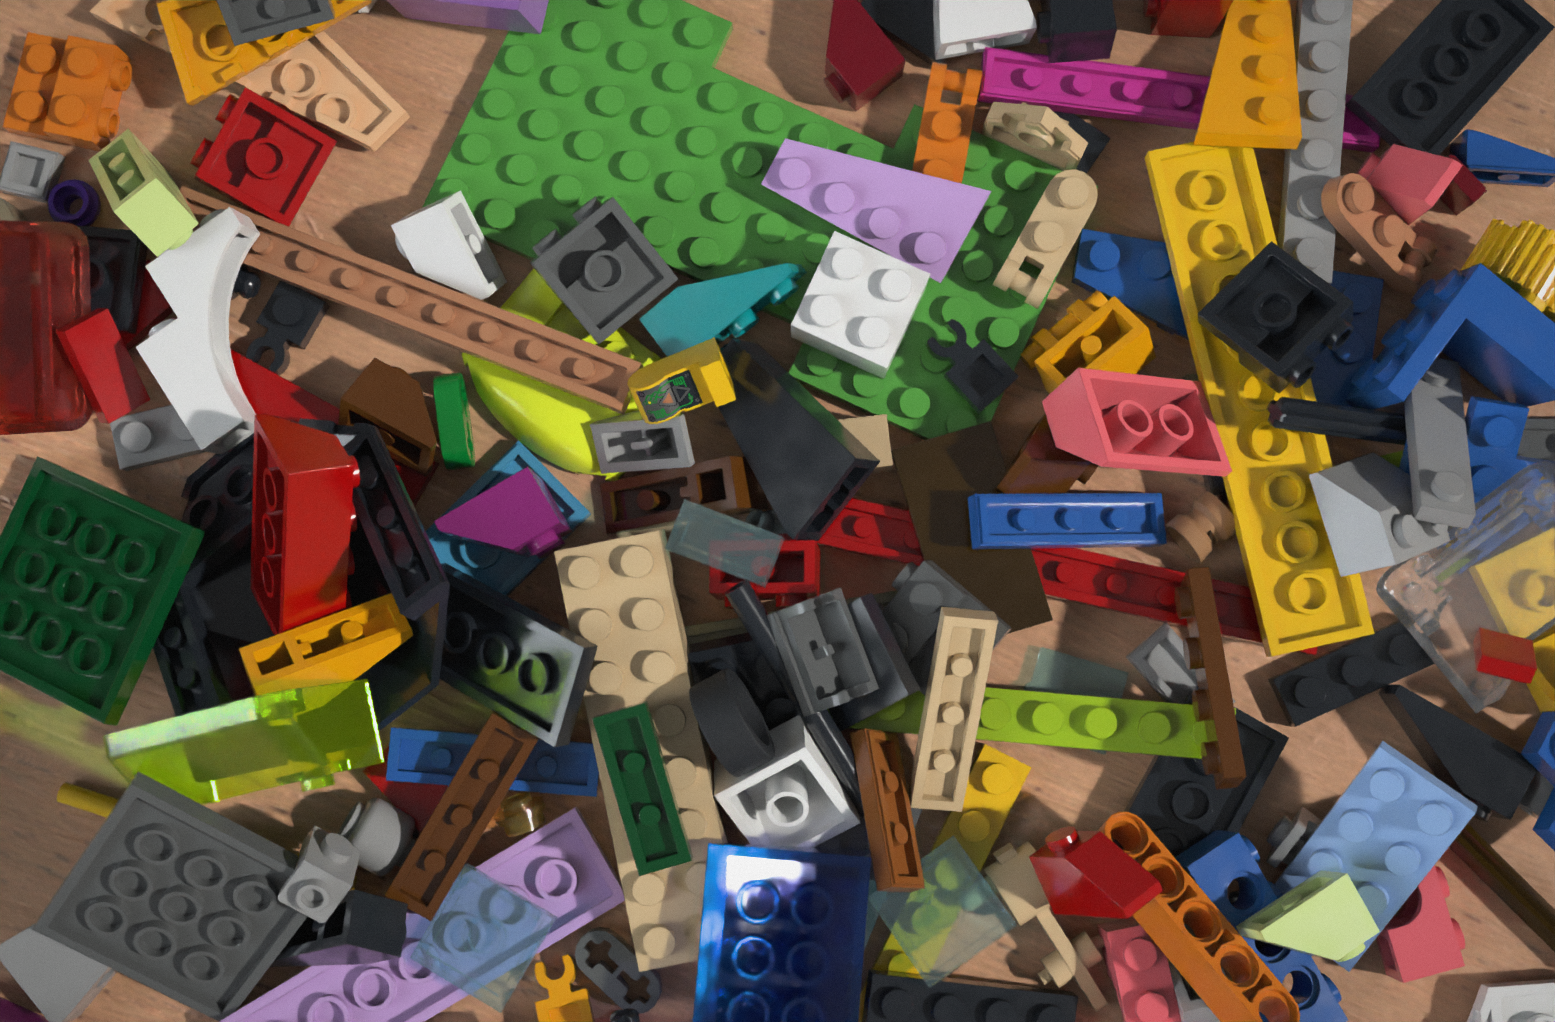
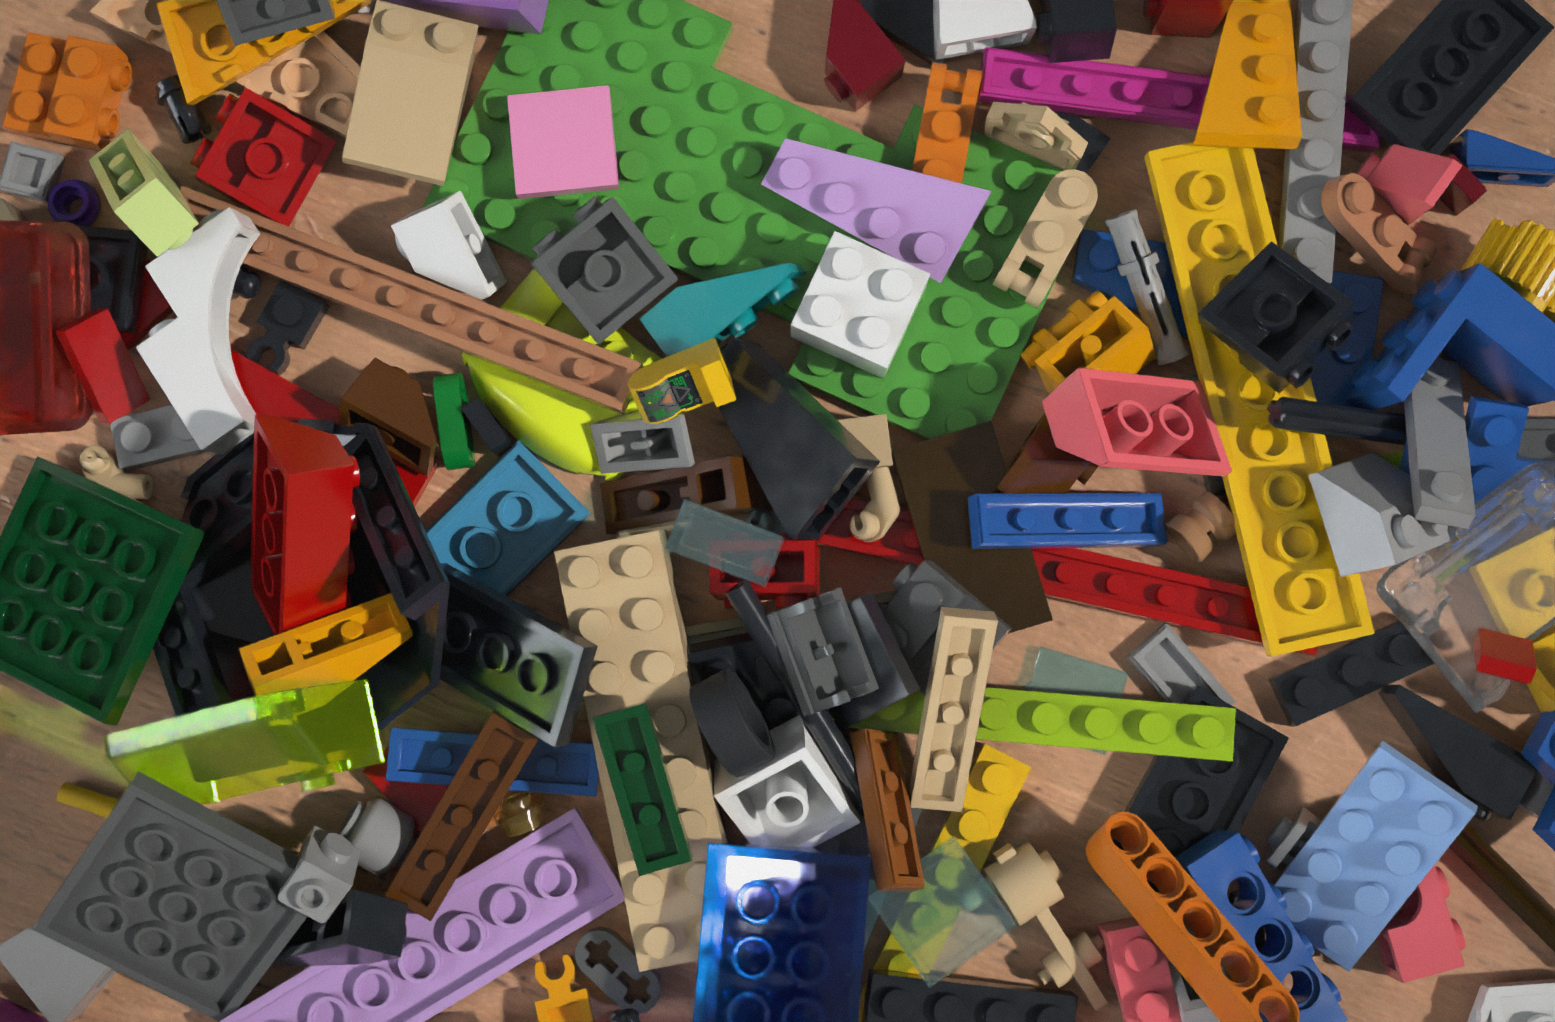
clear light blue tile [410,863,558,1013] -> none
magenta slope [434,466,573,559] -> none
black plate [926,319,1019,414] -> none
red slope [1029,826,1163,919] -> none
reddish brown plate [1175,567,1246,789] -> none
yellowish green slope [1236,870,1380,962] -> none
none -> tan arm [79,445,153,499]
none -> black pin [155,75,212,144]
none -> tan slope [342,0,478,186]
none -> black tile [461,398,513,457]
none -> bright pink tile [507,85,620,199]
none -> tan arm [850,467,900,543]
none -> light grey pin [1105,209,1189,365]

